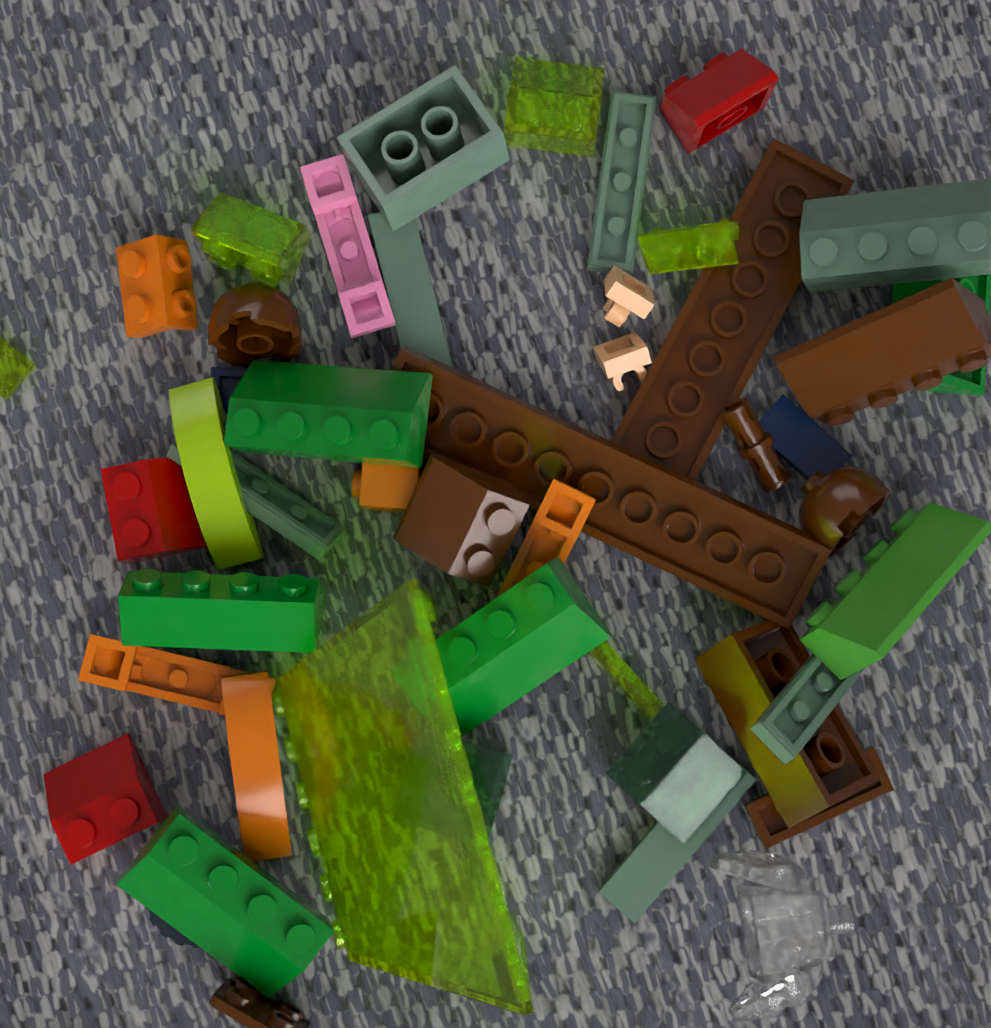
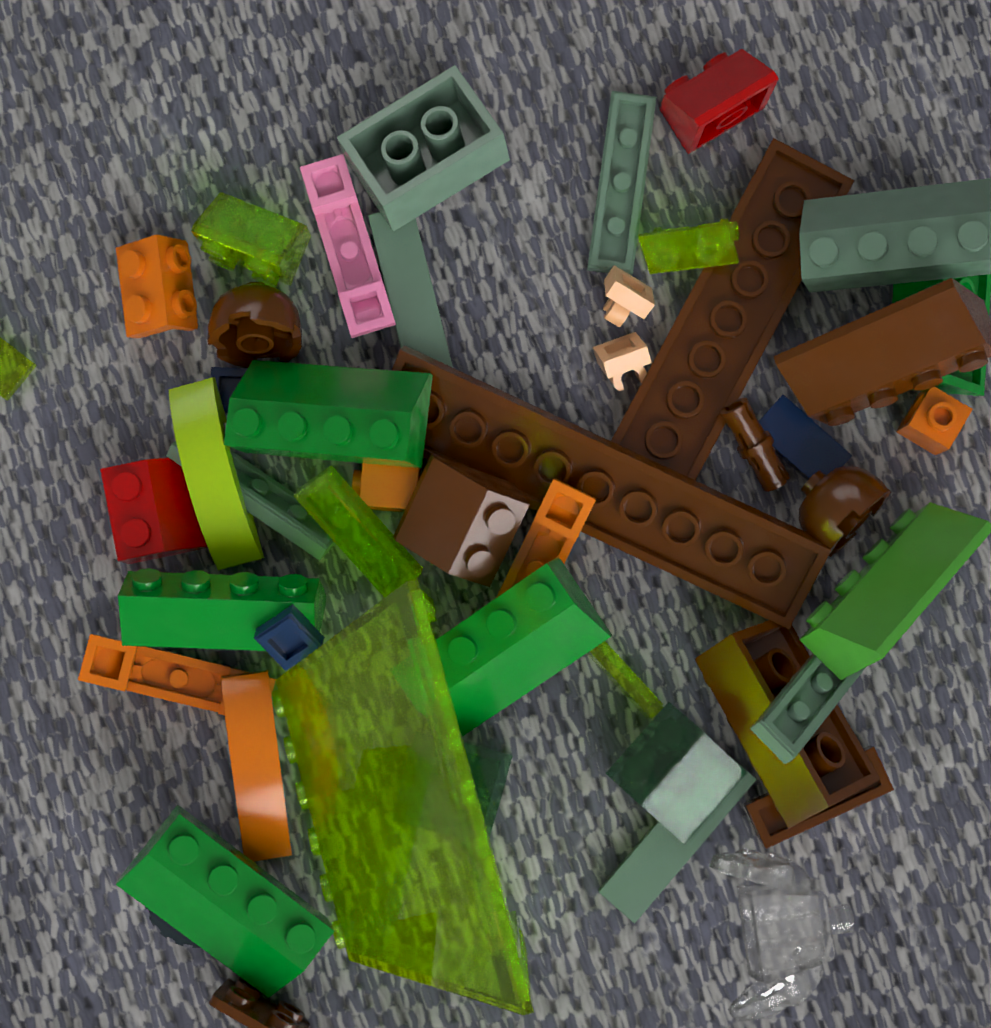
red slope [43,733,168,865] -> none
clear neon green slope [504,57,605,157] -> none
none -> dark blue tile [254,604,325,671]
none -> clear neon green tile [294,465,423,599]
none -> orange brick [896,387,973,456]

